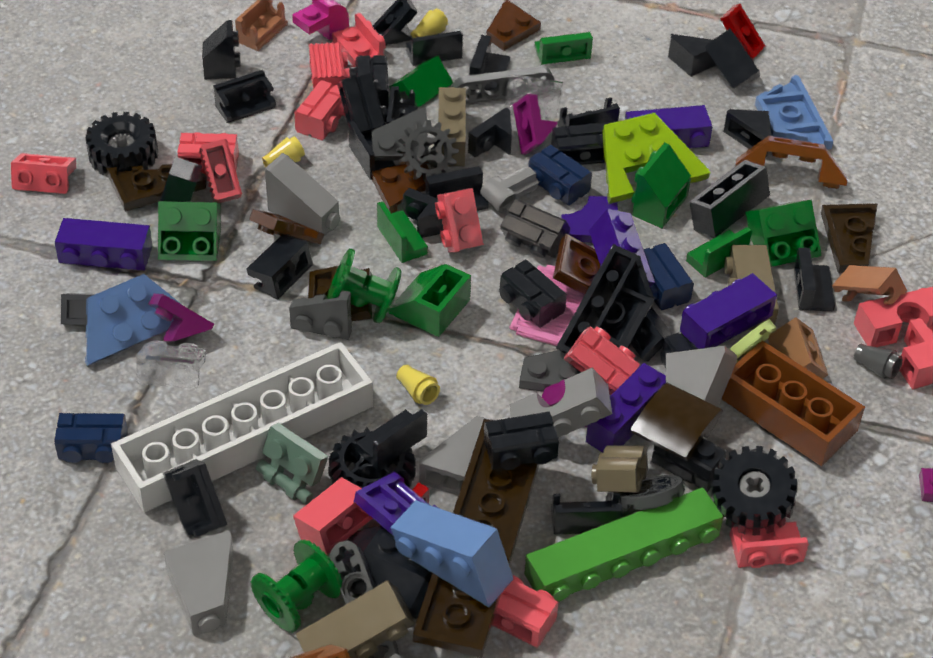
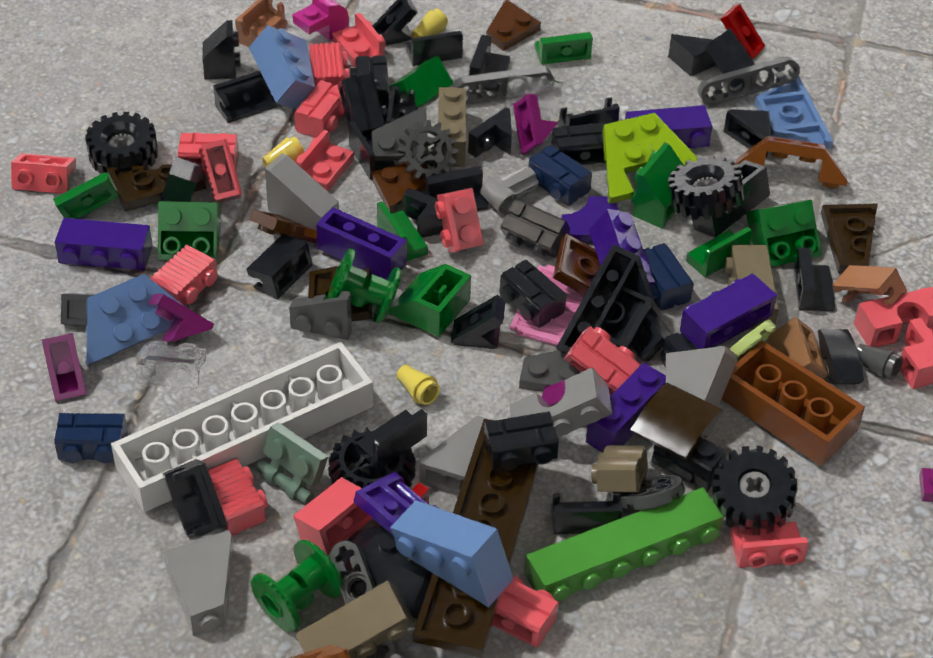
none -> magenta slope [41,333,86,401]
none -> green panel [53,172,119,219]
none -> coral brick [150,245,217,306]
none -> coral brick [208,458,268,537]
none -> medium blue wedge [249,25,315,109]
none -> coral bracket [296,130,354,191]
none -> dark purple brick [316,207,407,280]
none -> black slope [451,294,506,349]
none -> black bush [668,156,744,220]
none -> dark grey beam [698,56,800,105]
none -> black slope [818,329,864,384]

